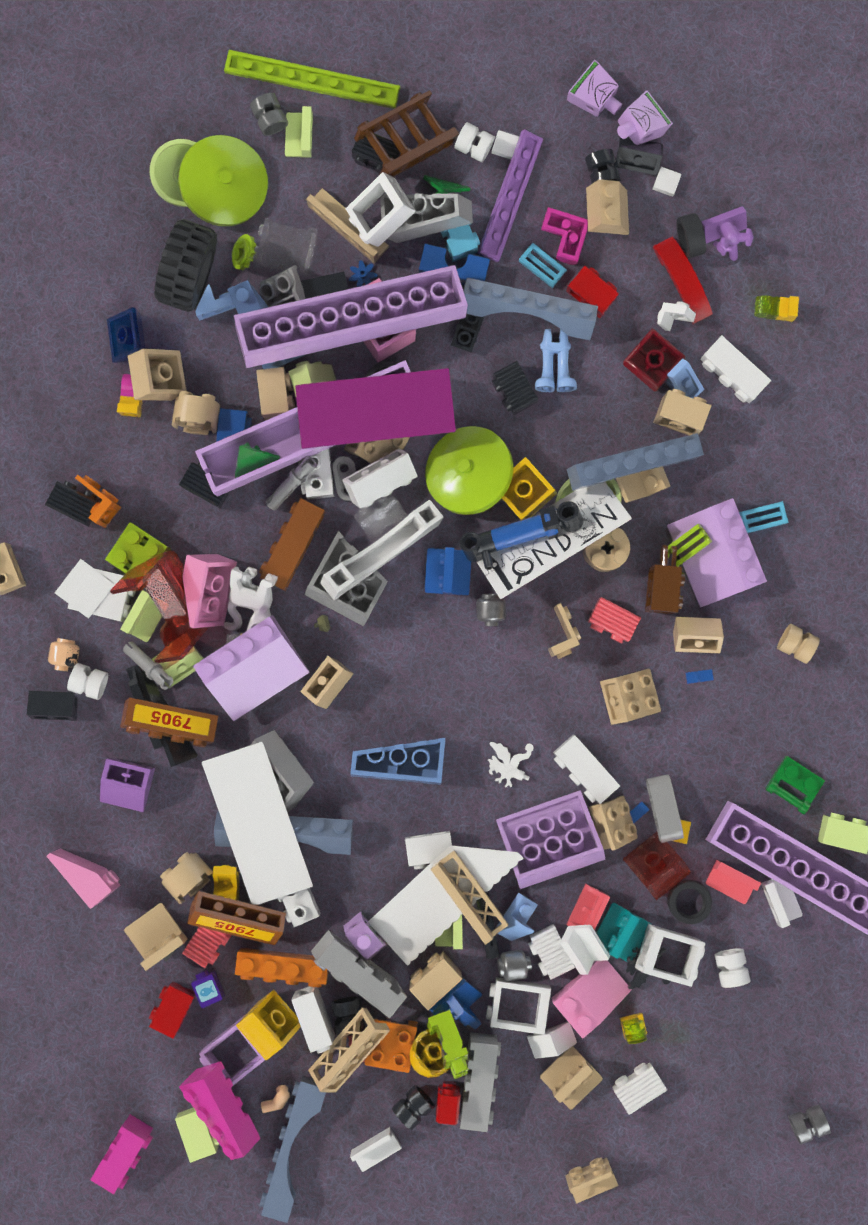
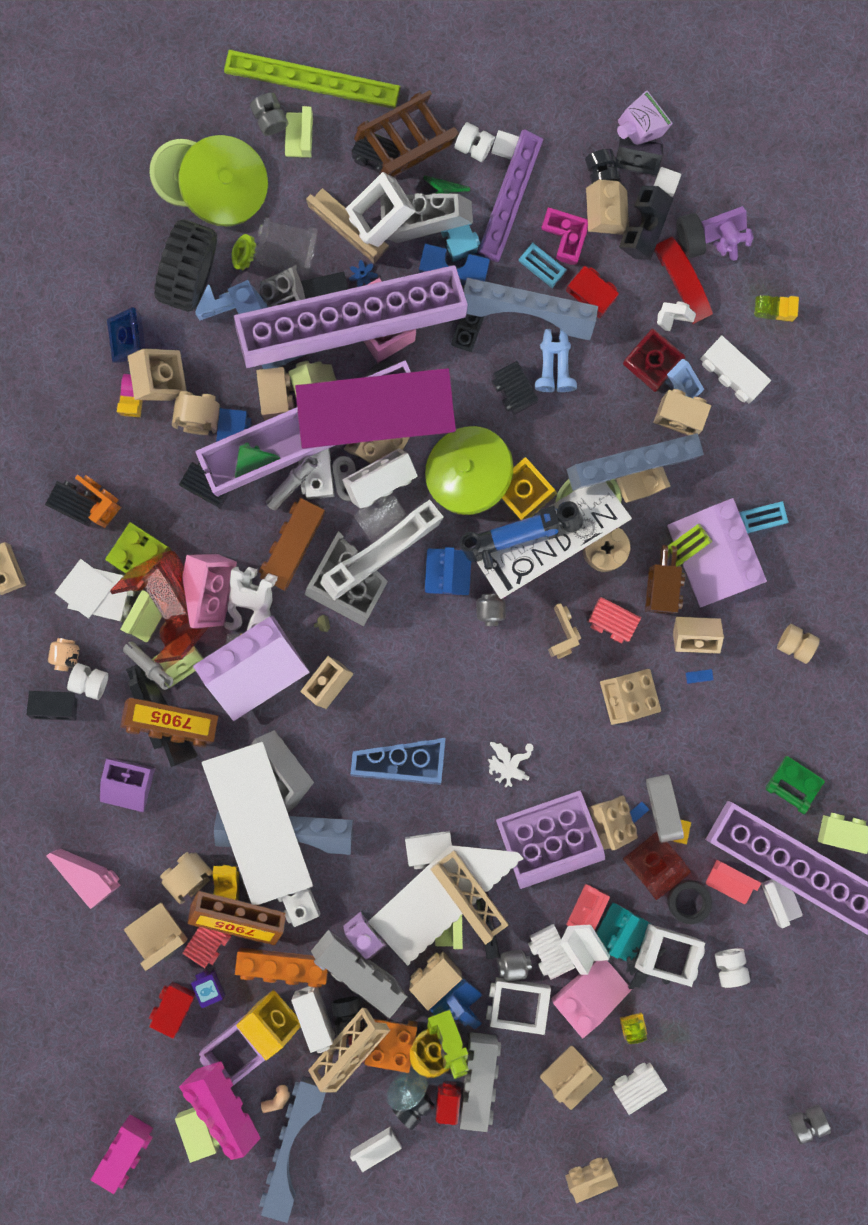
light blue slope [497,893,538,941] -> none
white slope [527,1021,577,1059] -> none
white brick [553,735,620,804] -> none
lavender torso [567,60,623,117] -> none
none -> clear light blue dish [387,1069,428,1111]
none -> black arch [619,186,674,260]

